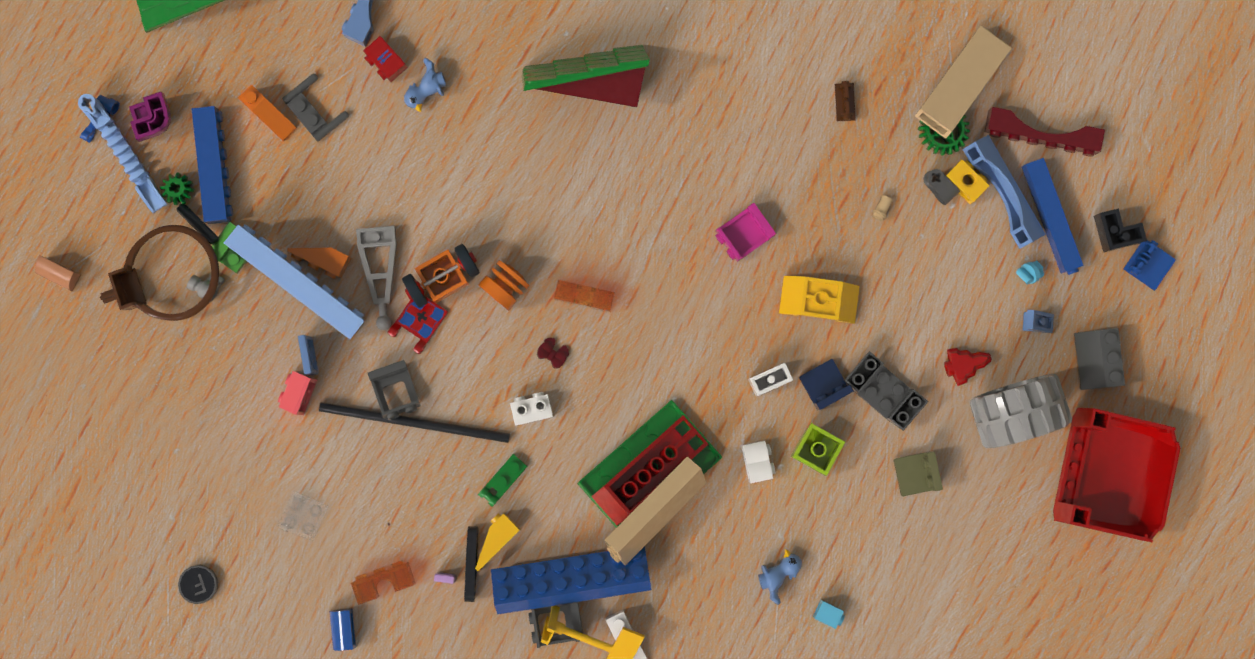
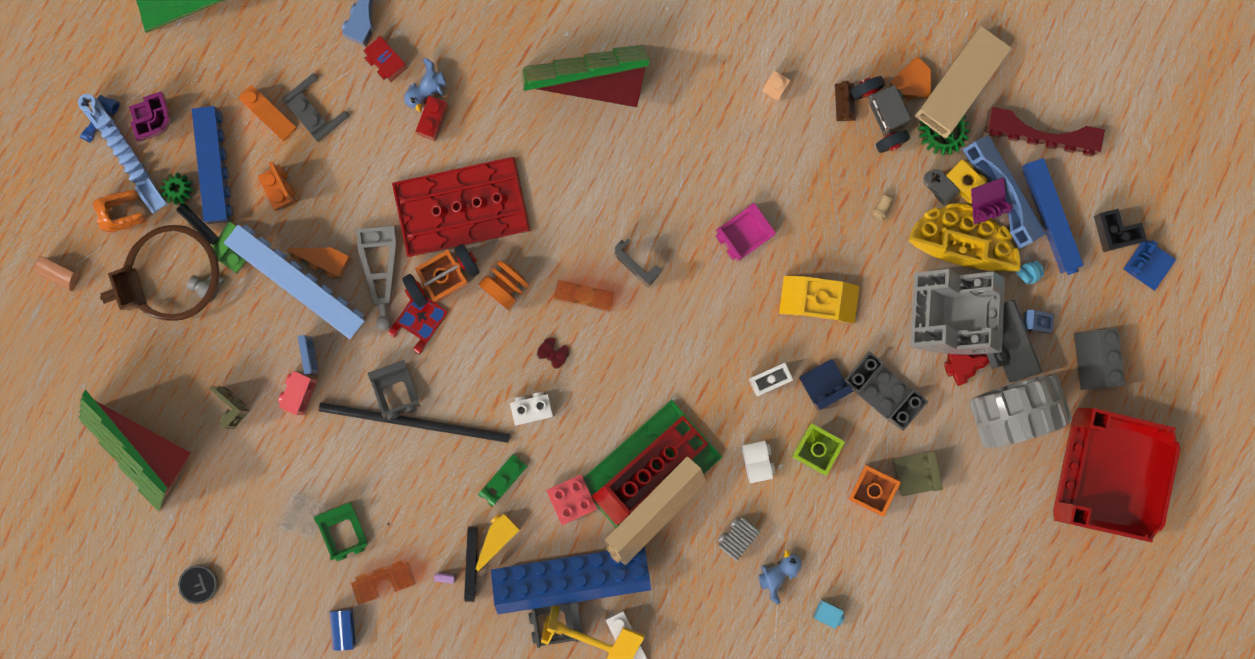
none -> piece [79,389,191,511]
none -> orange piece [92,190,146,232]
none -> olive bracket [209,385,249,429]
none -> orange bracket [258,161,296,211]
none -> green window [313,501,368,562]
none -> red piece [392,157,531,257]
none -> red brick [415,96,449,141]
none -> coral hinge [546,474,597,525]
none -> dark grey window [614,239,662,287]
none -> light grey brick [717,516,761,561]
none -> light nougat brick [762,71,790,101]
none -> orange brick [848,463,901,517]
none -> brick [851,76,911,153]
none -> orange slope [890,57,932,100]
none -> yellow brick [908,203,1020,272]
none -> light grey slope [911,269,1005,355]
none -> magenta hinge [971,177,1013,224]
none -> dark grey bracket [987,300,1042,382]

